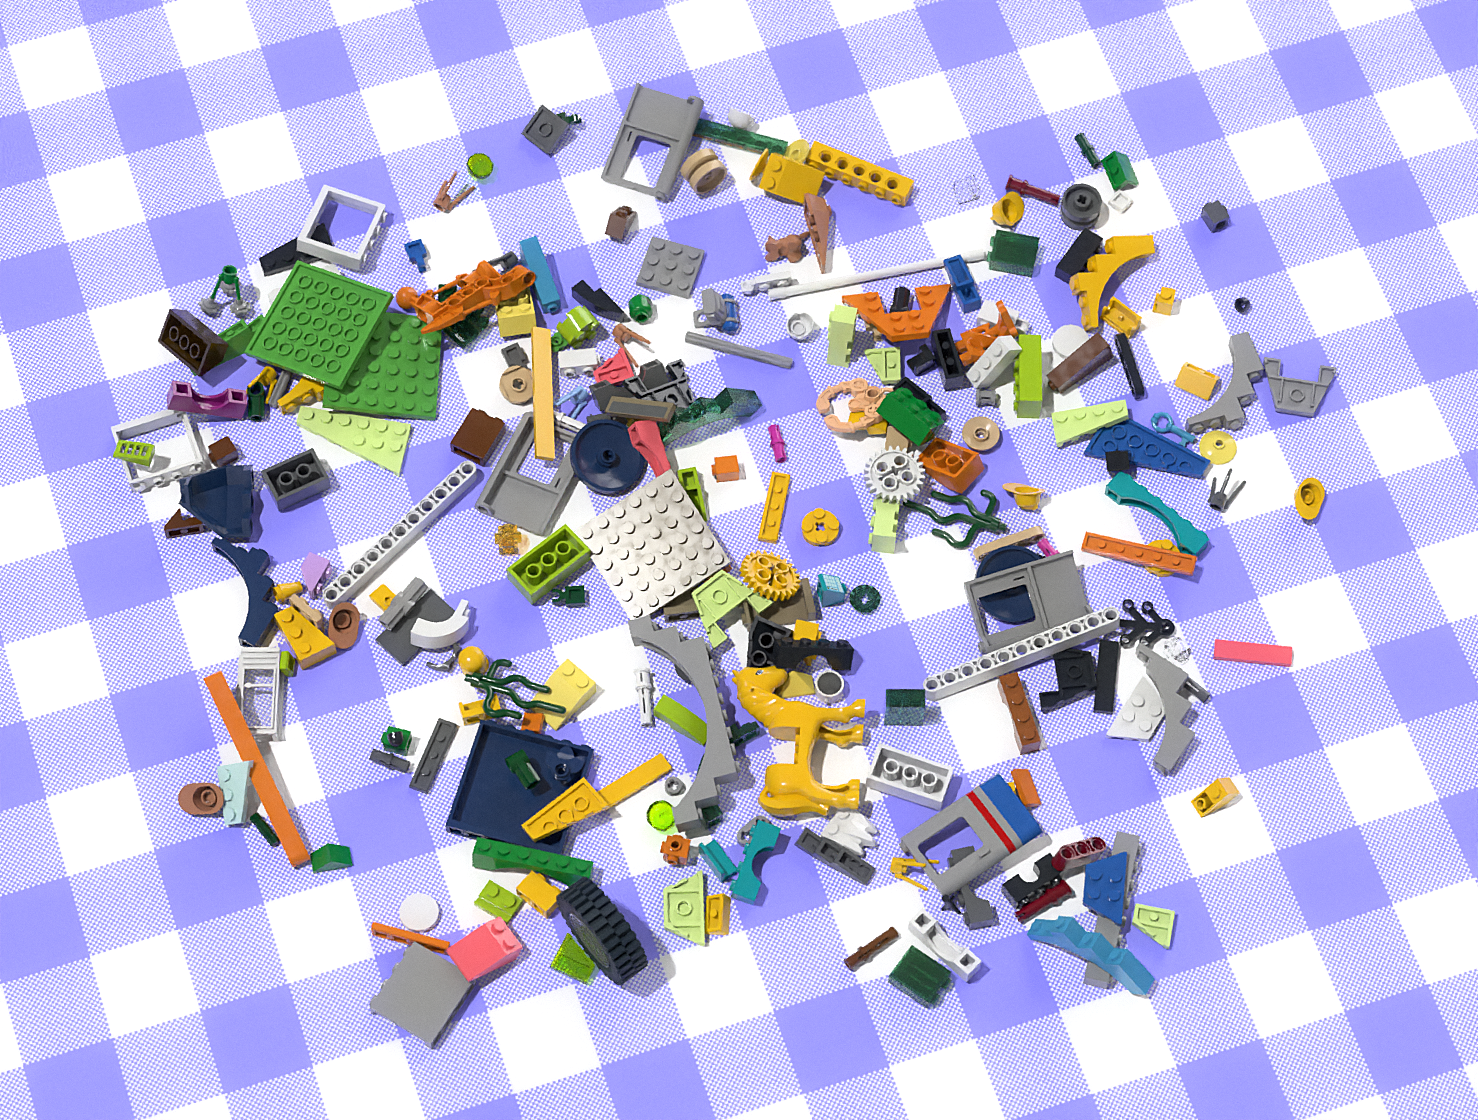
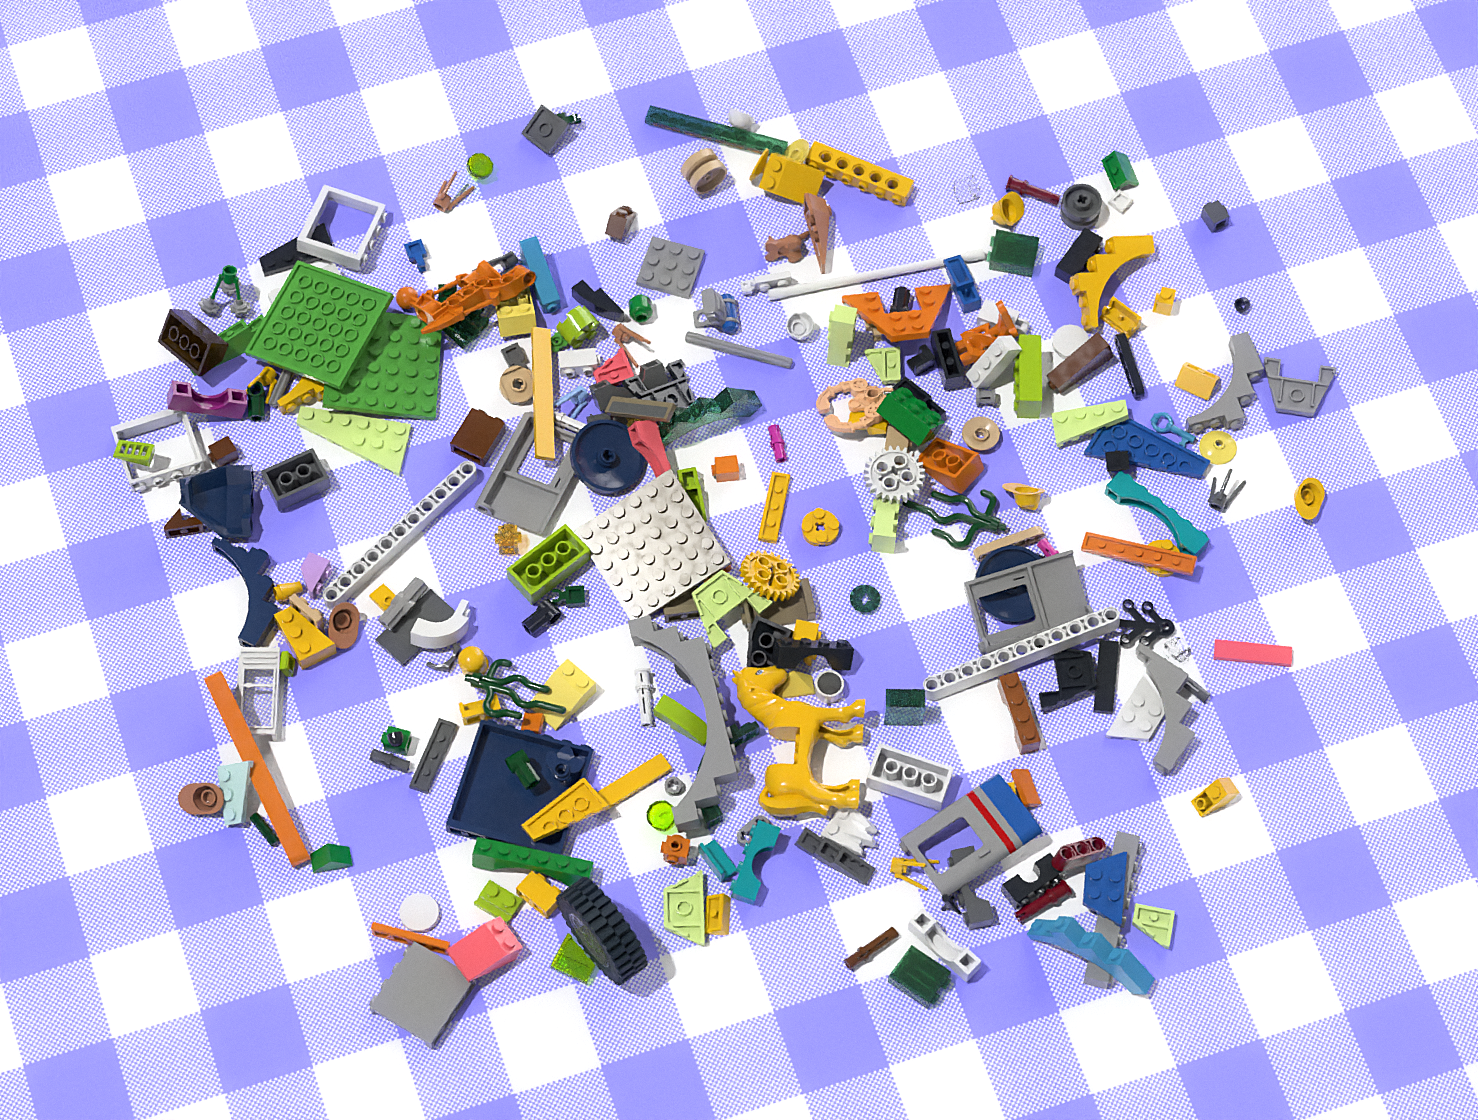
light grey piece [601,82,705,201] -> none
slope [817,573,847,608] -> none
pin [1074,132,1102,168] -> none
none -> black piece [521,599,562,636]

